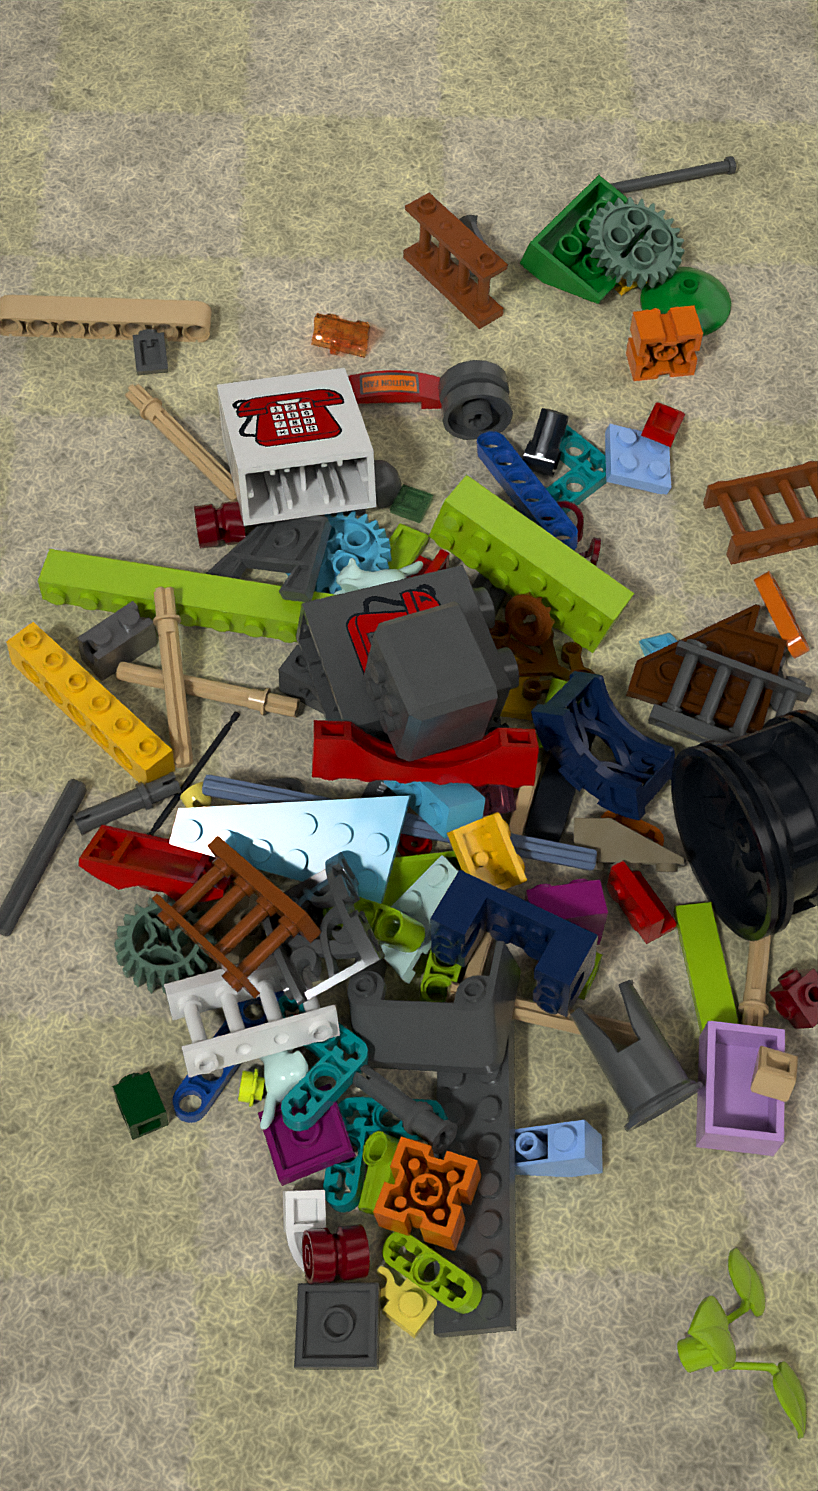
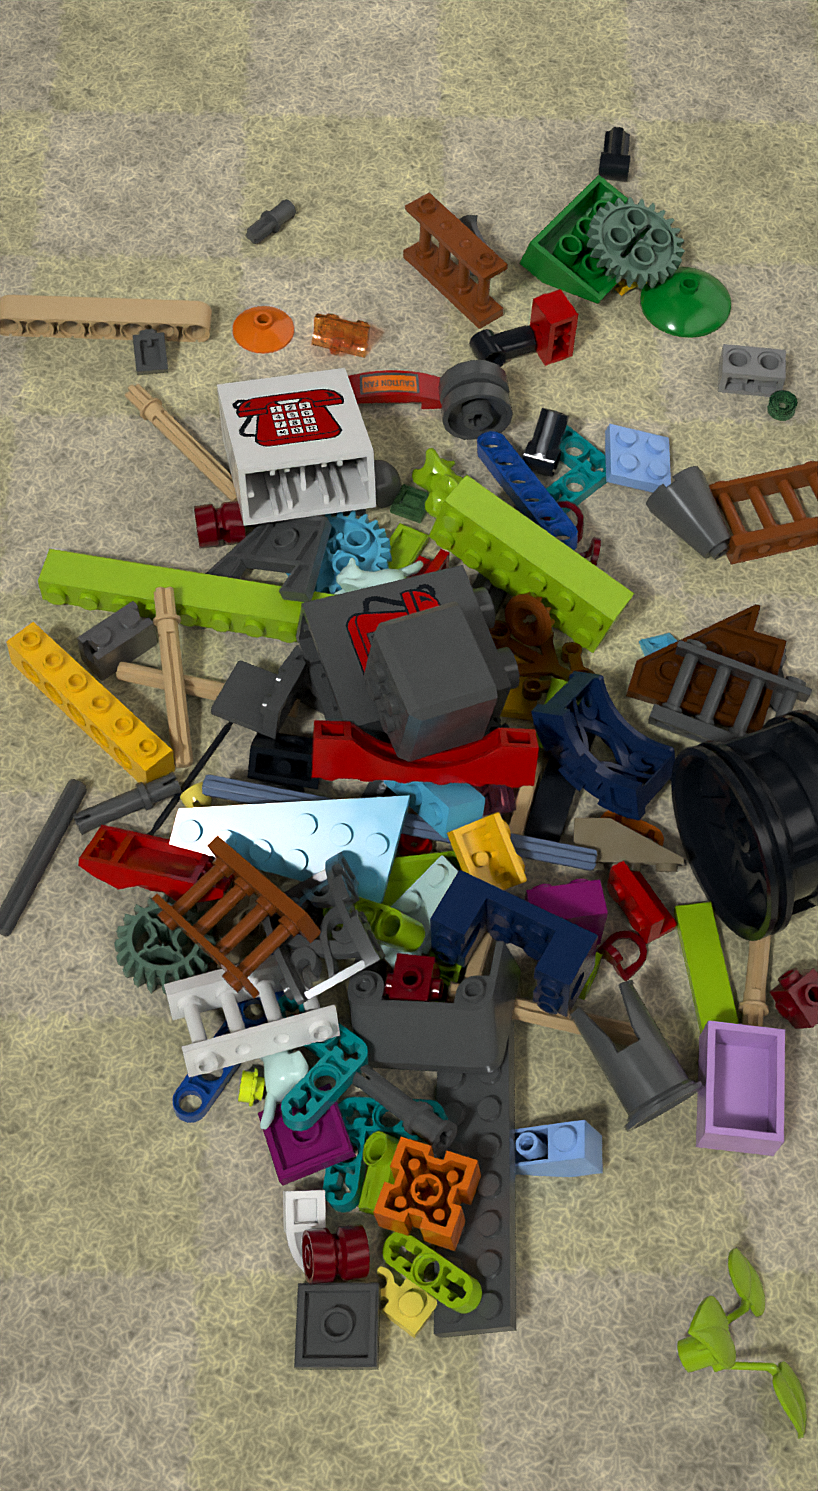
dark green brick [112,1071,169,1140] -> none
dark grey bar [610,156,736,193] -> none
orange brick [626,305,703,381] -> none
red tile [641,402,685,447] -> none
tan slope [750,1046,798,1102] -> none
orange beam [754,571,810,659] -> none
none -> dark grey bracket [211,658,306,739]
none -> orange dish [233,306,294,354]
none -> dark grey axle [246,199,296,244]
none -> black brick [247,732,322,789]
none -> dark red brick [385,953,443,1002]
none -> lime animal [412,448,463,518]
none -> black piece [469,325,536,367]
none -> red brick [530,289,579,366]
none -> dark red piece [596,930,647,981]
none -> black piece [598,127,630,182]
none -> dark grey cone [646,466,731,560]
none -> light grey brick [718,344,786,398]
none -> clear green bush [767,390,798,421]

